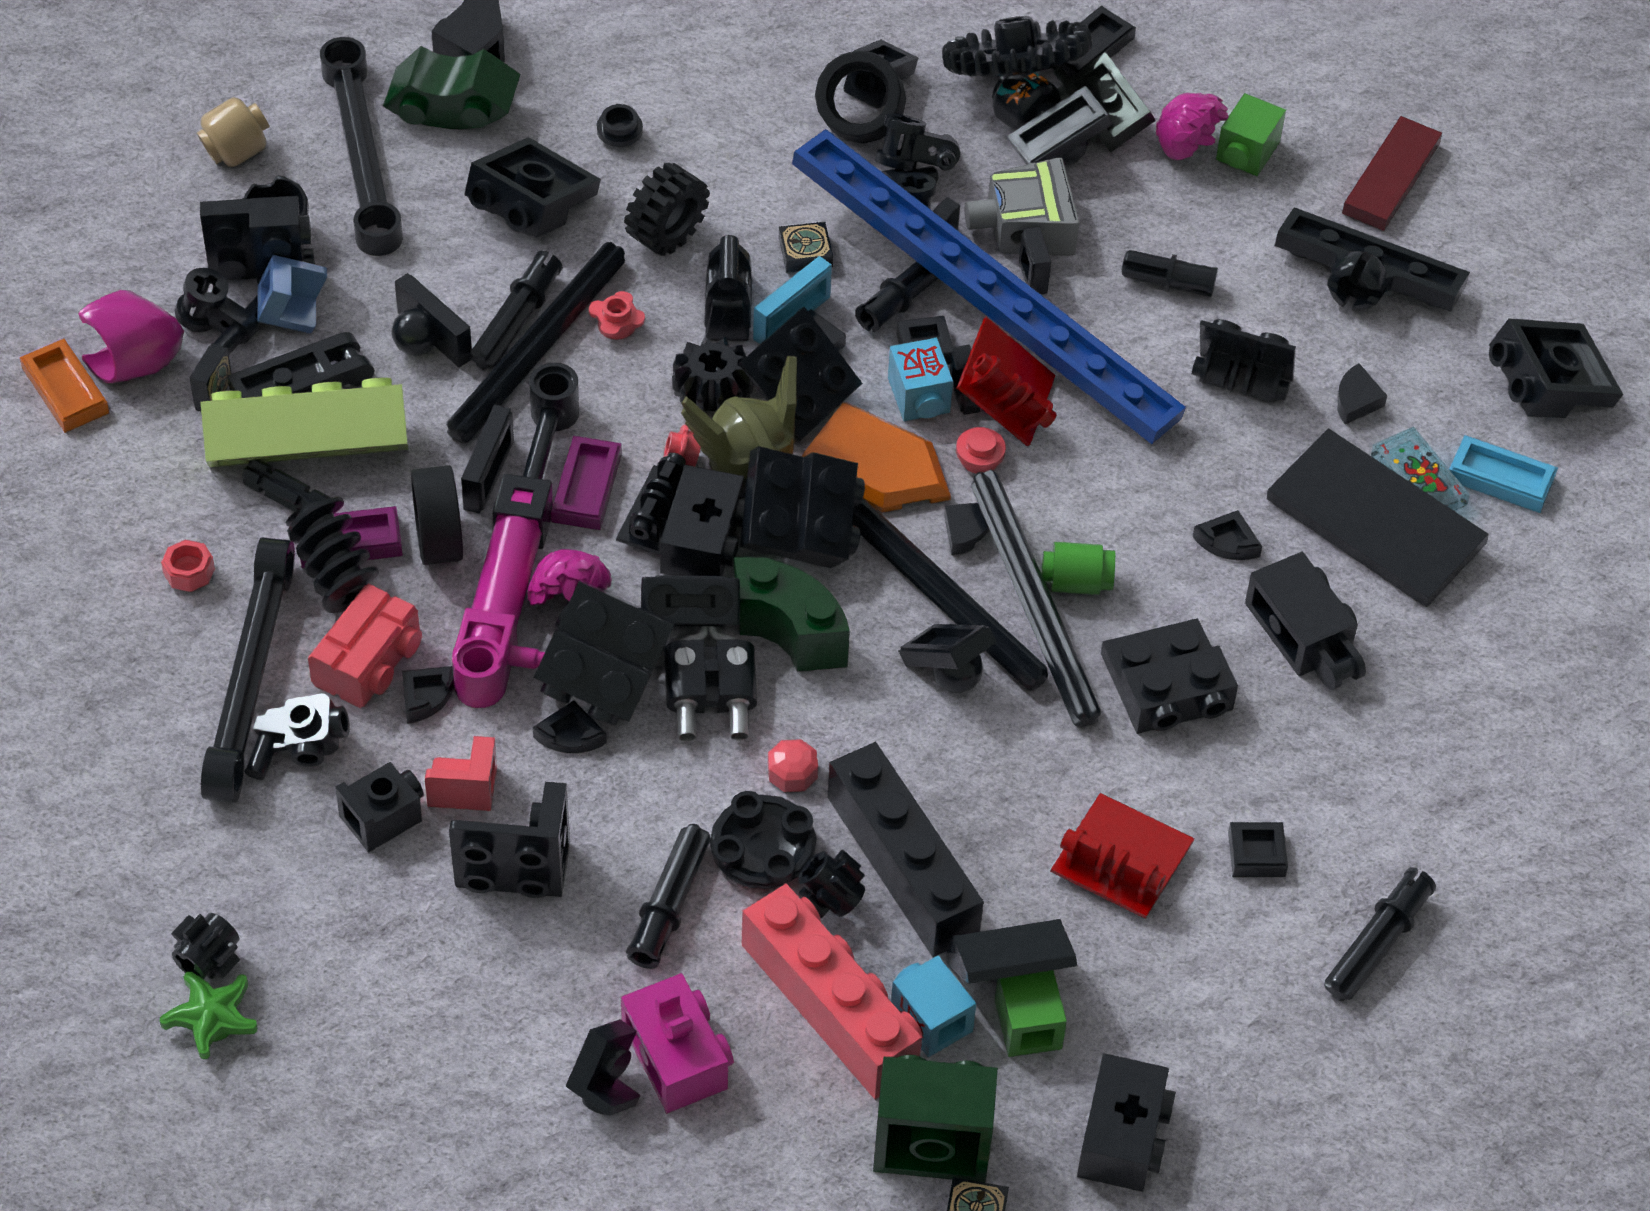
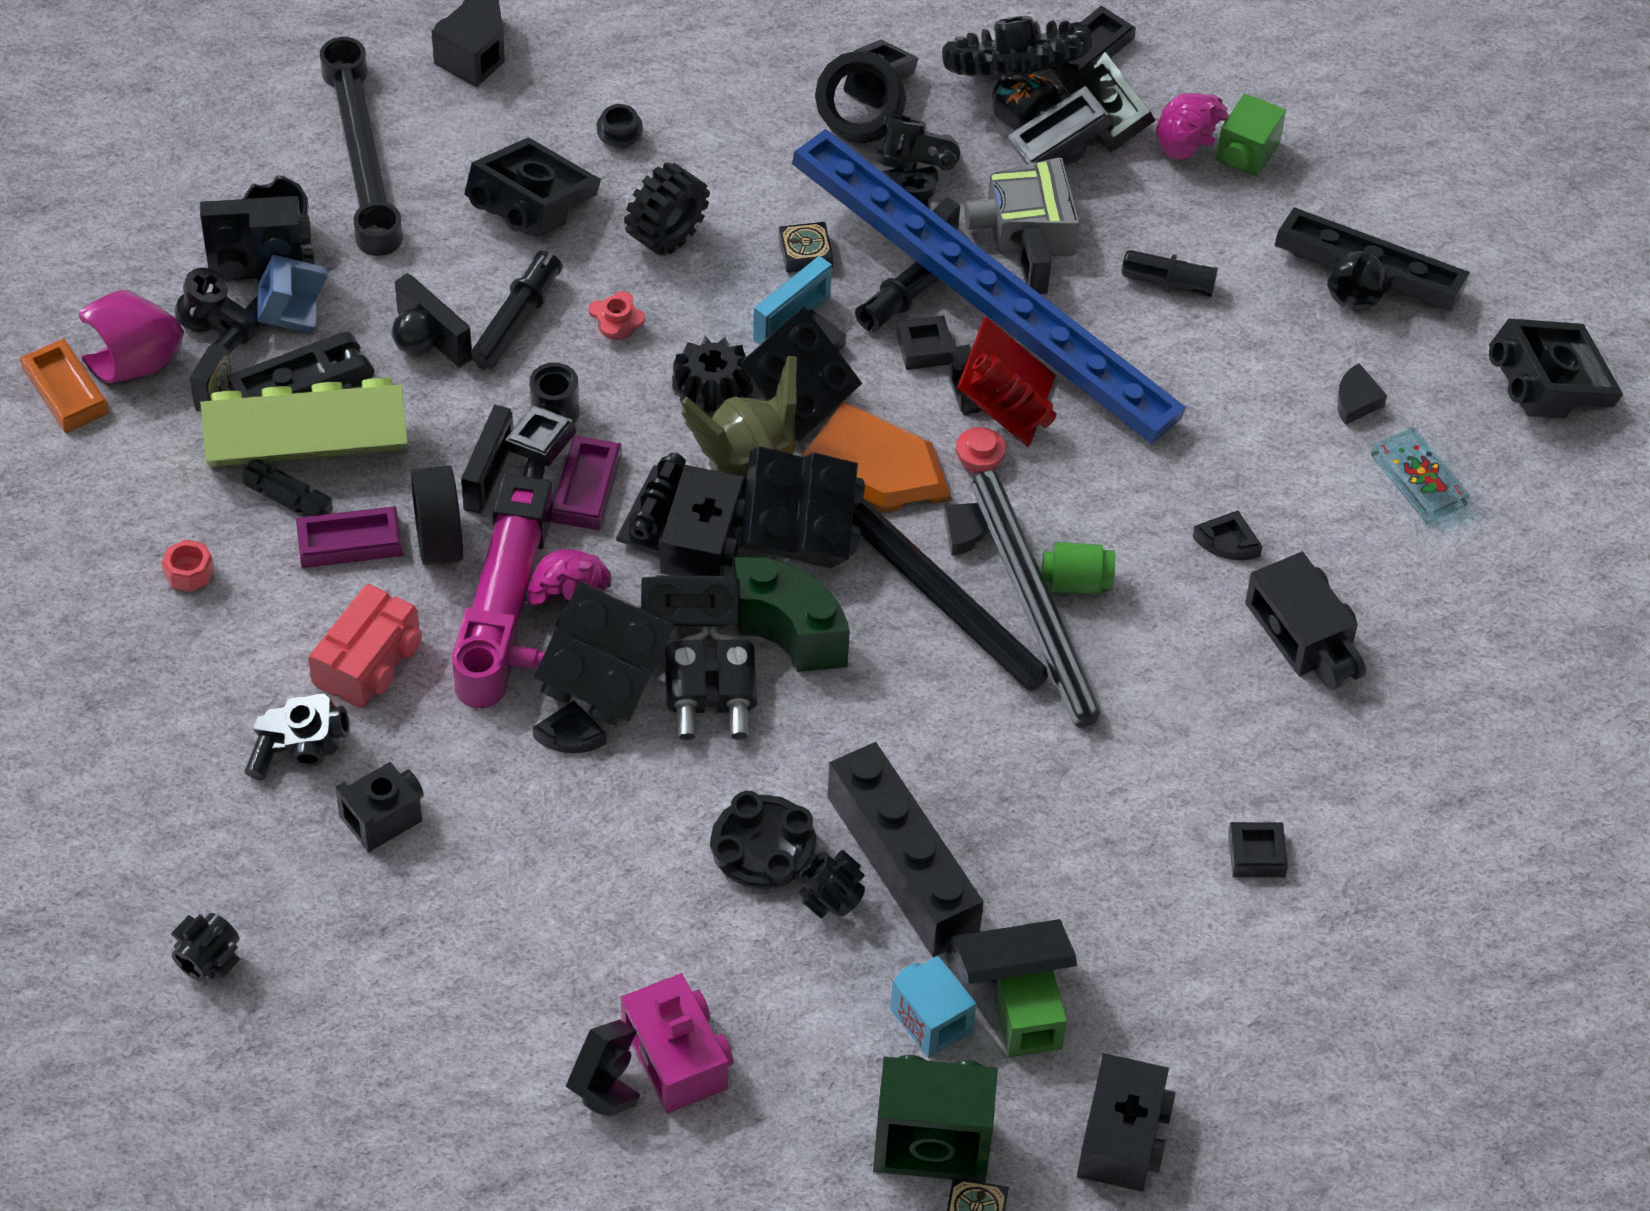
bright green animal [160,972,258,1059] -> none
tan head [197,97,270,167] -> none
black piece [201,537,295,803] -> none
black piece [285,497,379,613] -> none
dark green brick [383,46,521,129] -> none
black tile [402,666,454,724] -> none
coral panel [425,736,497,811] -> none
black axle [446,242,625,443] -> none
black bracket [449,781,570,898] -> none
black axle [626,824,711,969] -> none
coral plate [663,425,701,467] -> none
black piece [704,235,752,341] -> none
coral brick [742,883,923,1099] -> none
coral tile [768,739,818,792] -> none
medium azure brick [888,338,953,421] -> none
black tile [898,624,997,693] -> none
red hinge [1050,793,1195,919] -> none
black plate [1101,618,1238,734] -> none
black hinge [1191,319,1296,403] -> none
black tile [1267,428,1489,607] -> none
black axle [1324,867,1436,1002] -> none
dark red tile [1342,116,1442,231] -> none
medium azure tile [1446,435,1558,513] -> none
none -> black tile [505,405,577,466]

